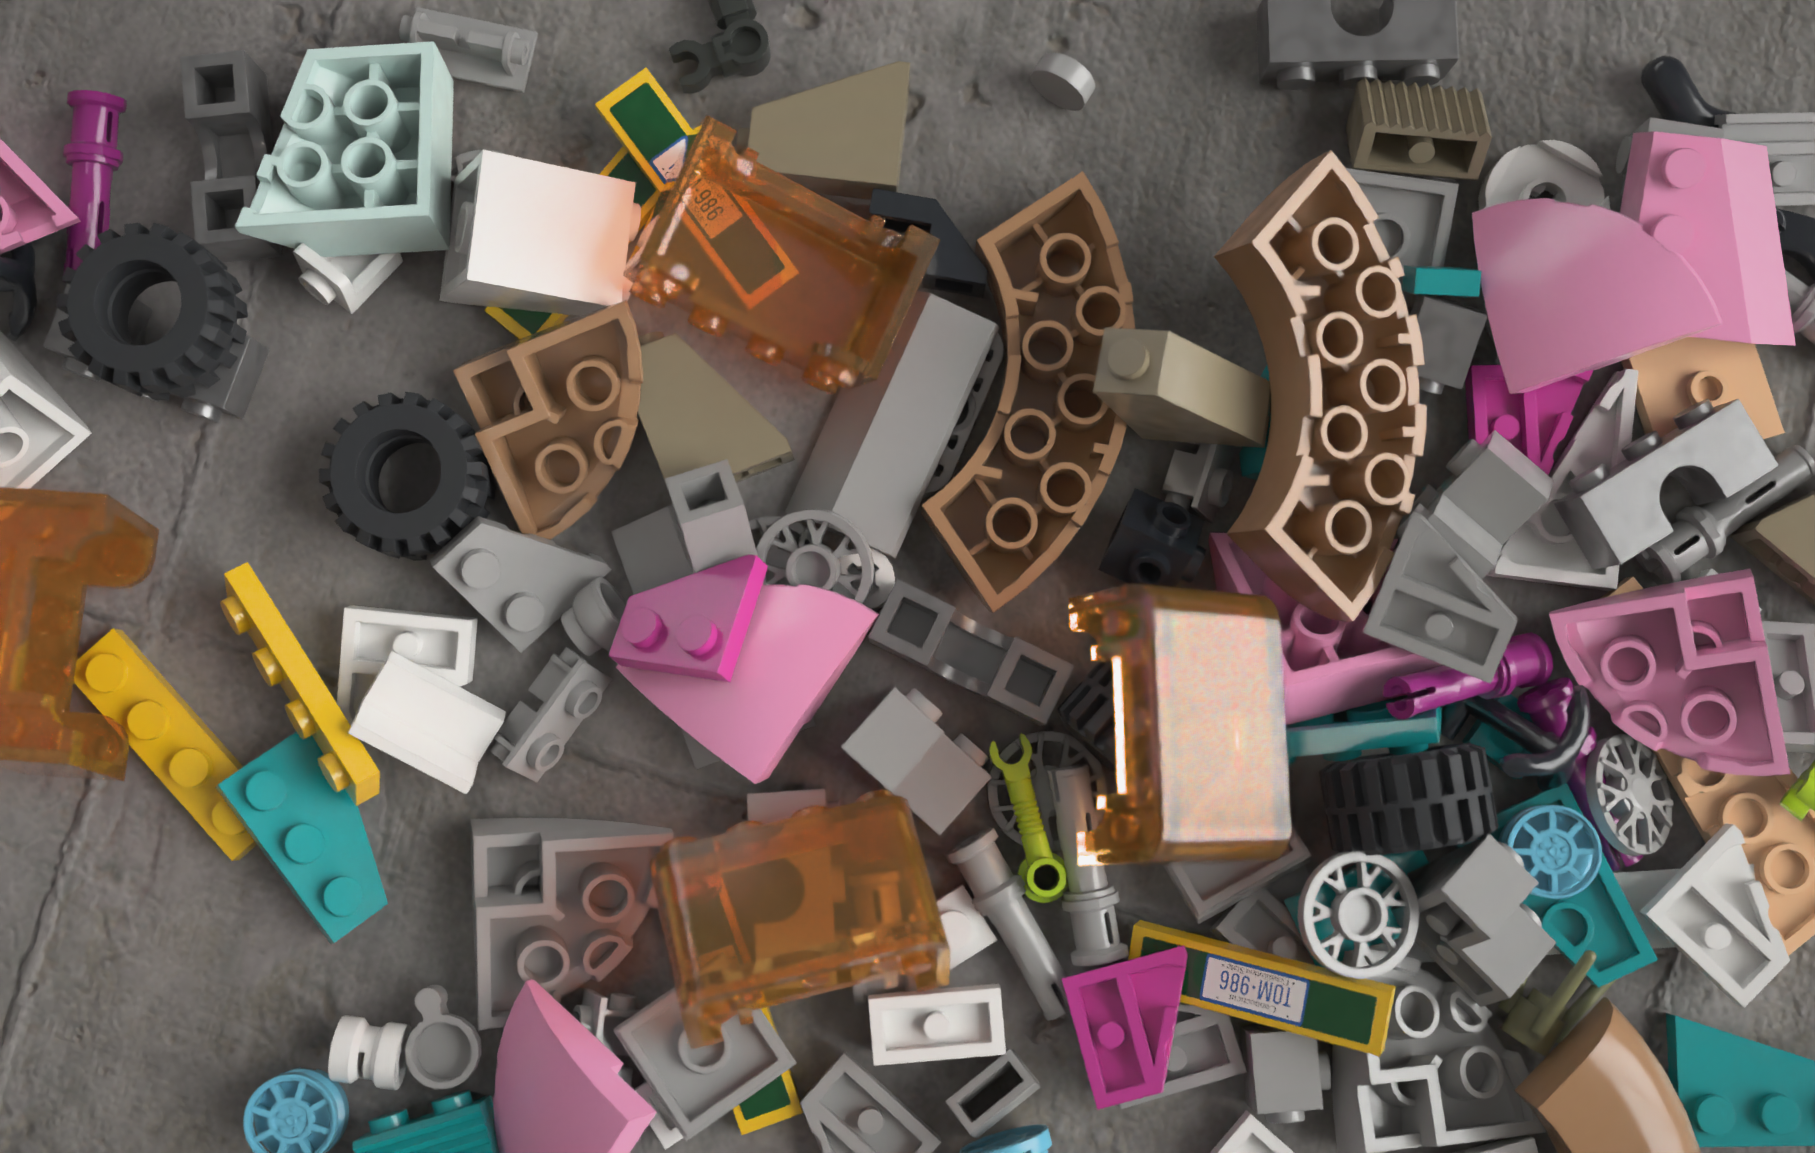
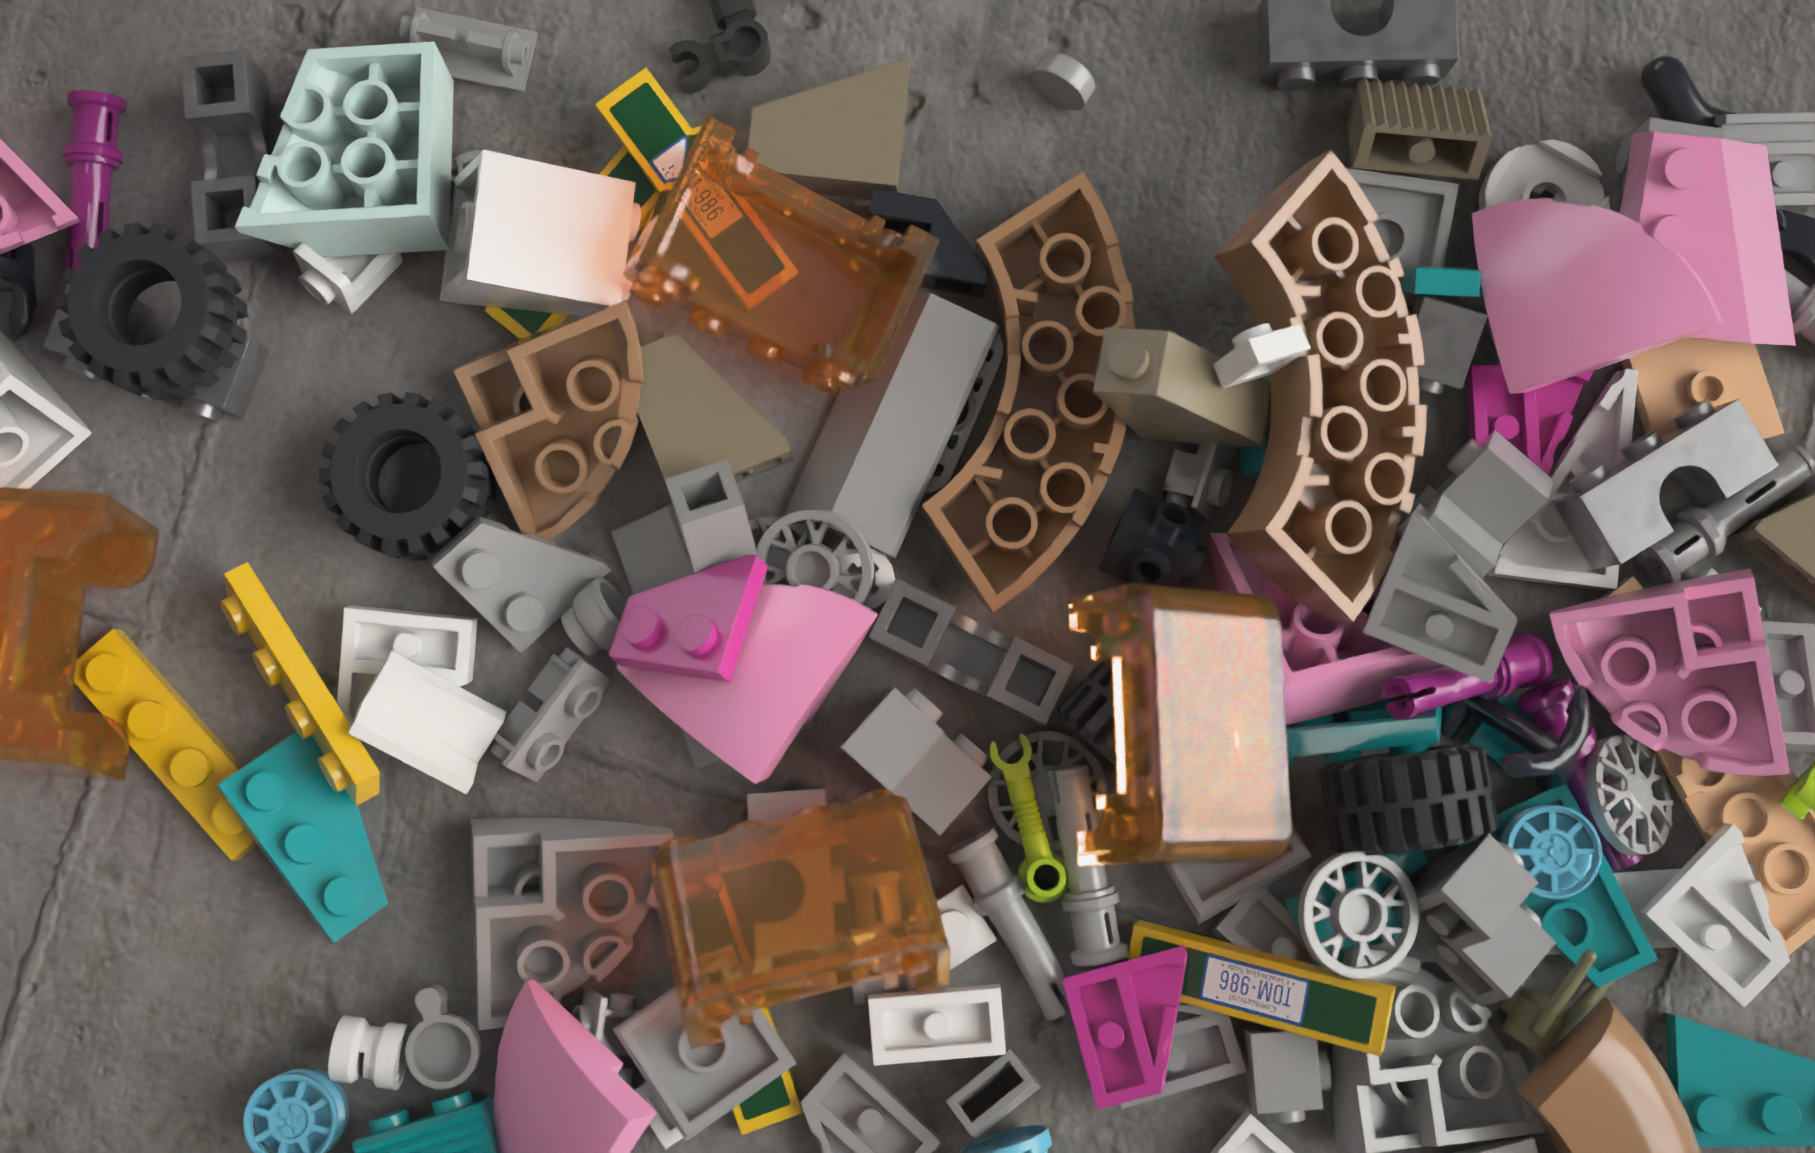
none -> white plate [1213,323,1310,389]

